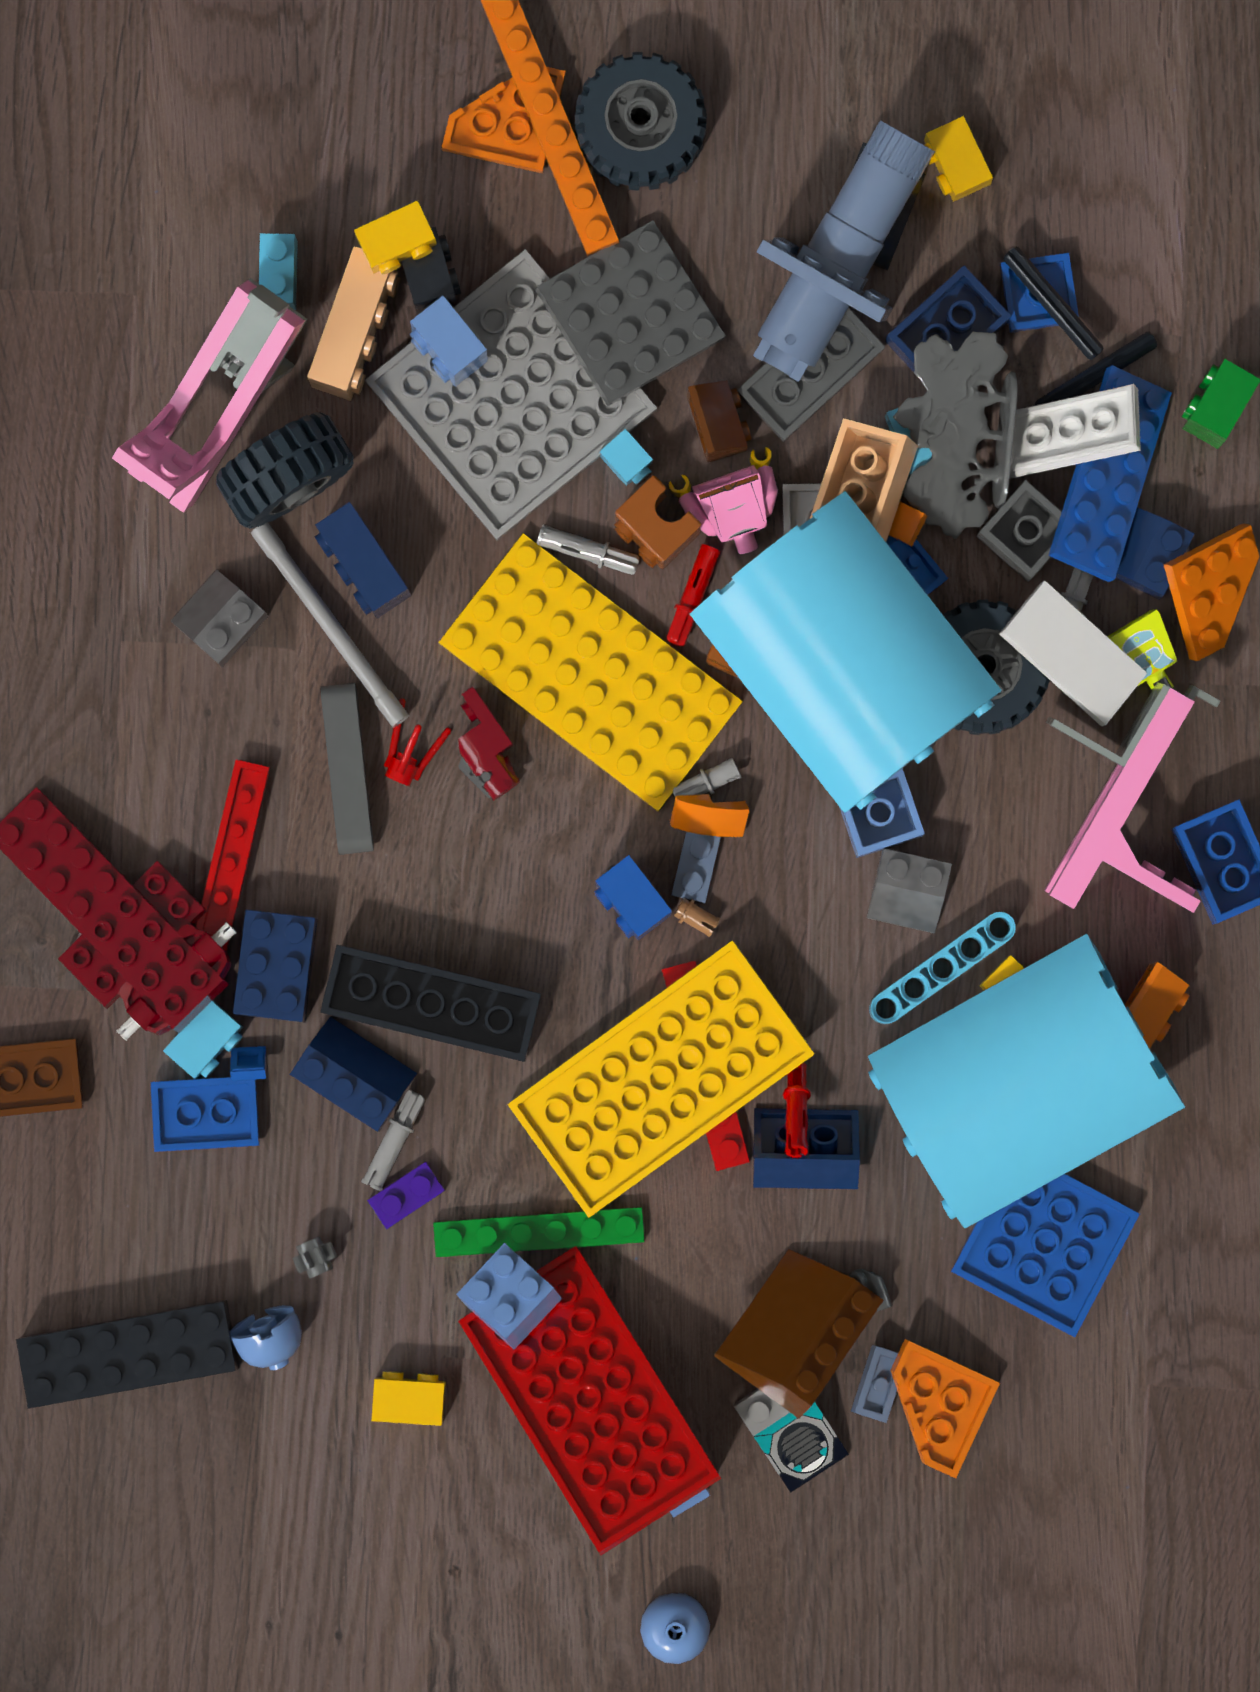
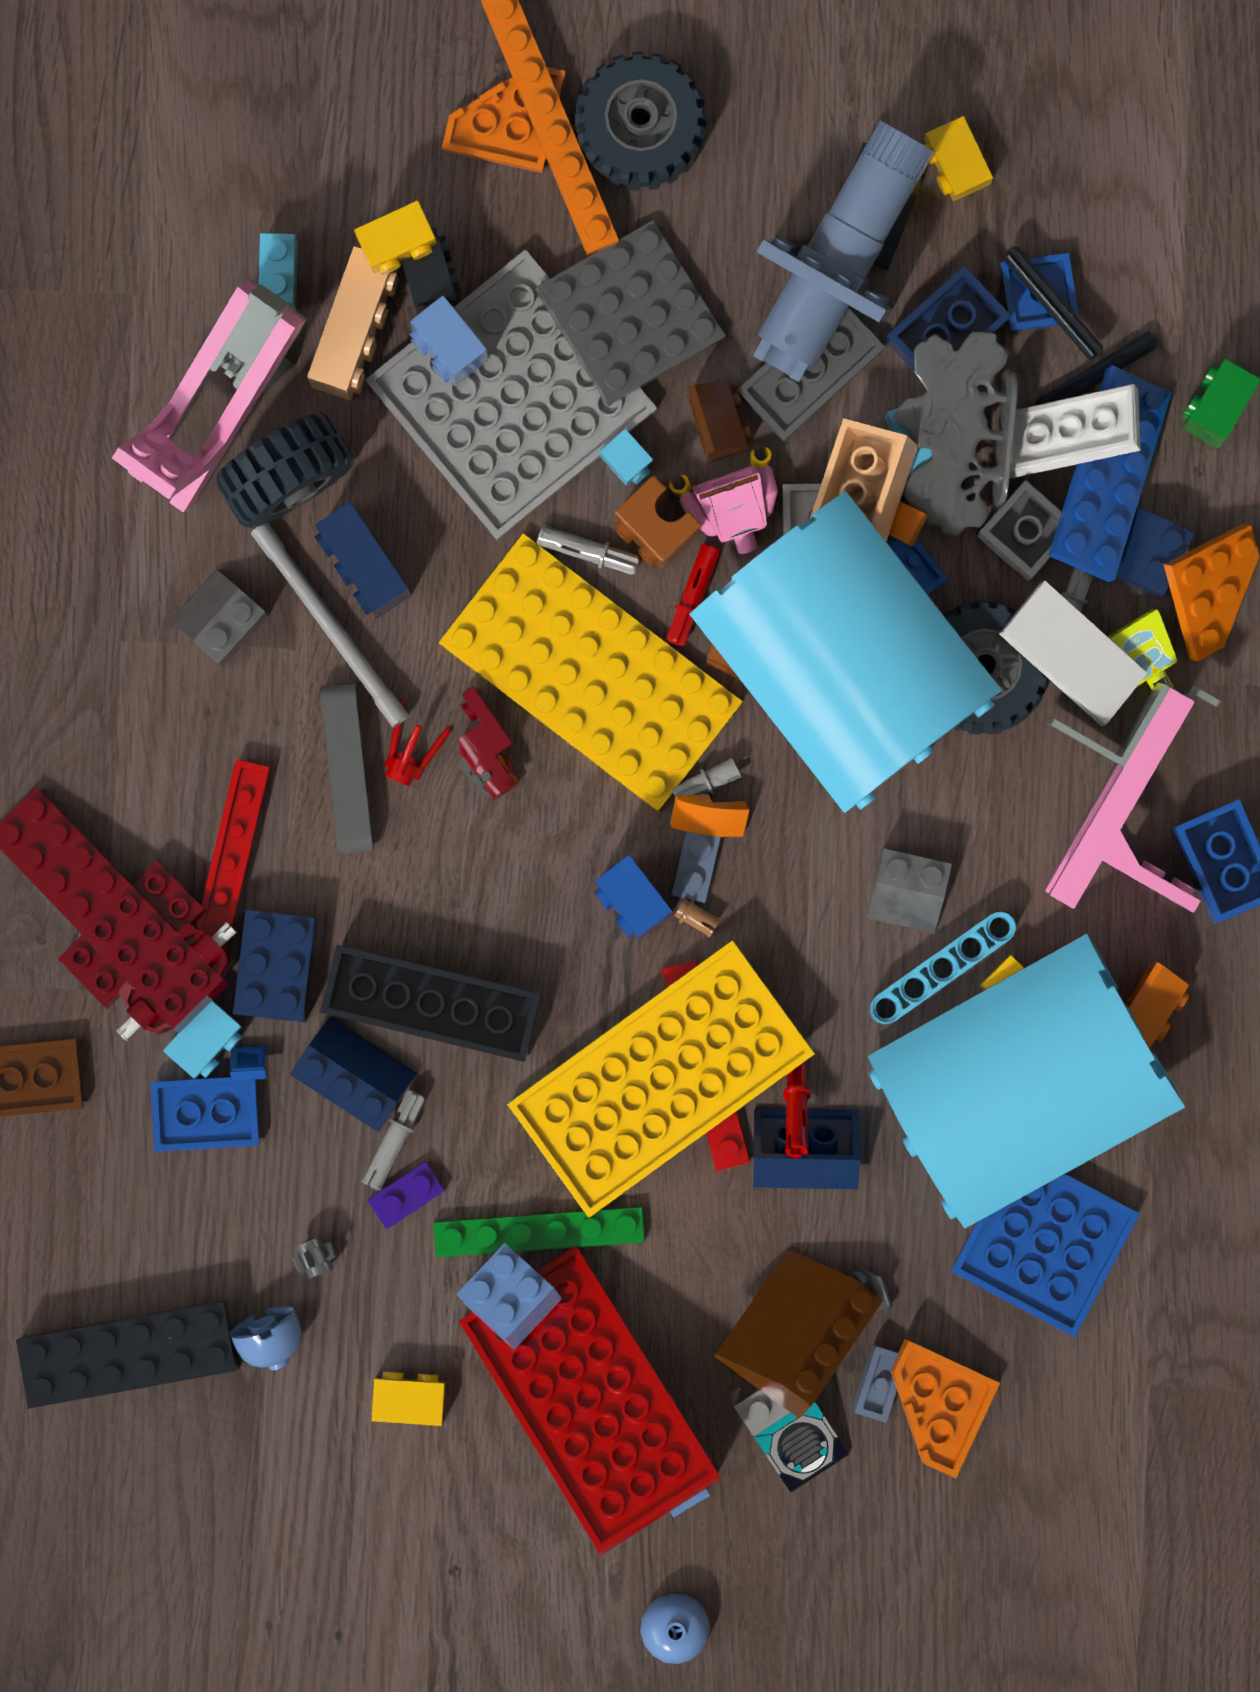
medium blue brick [839,768,925,858] -> none

